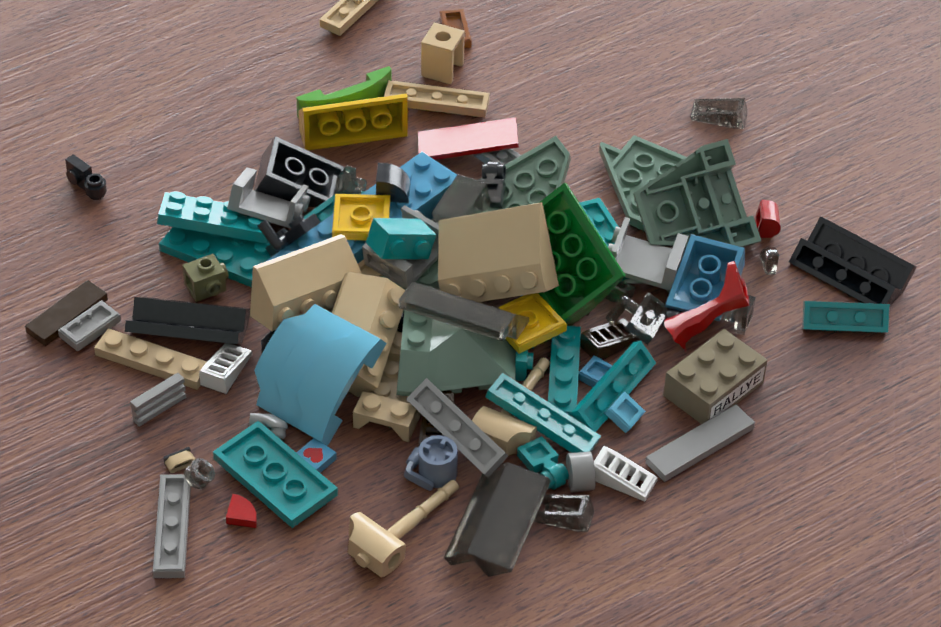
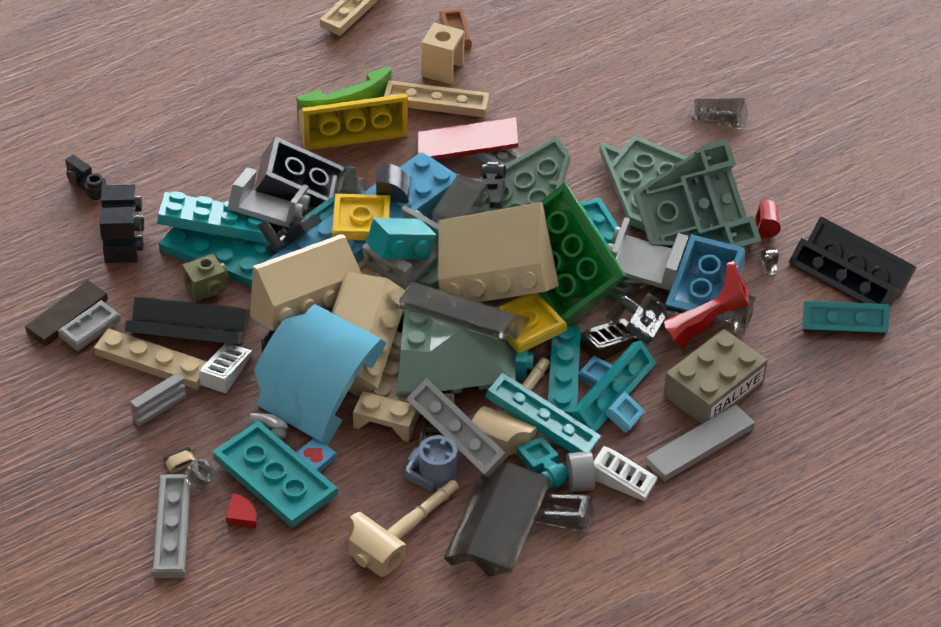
none -> black brick [99,184,144,263]

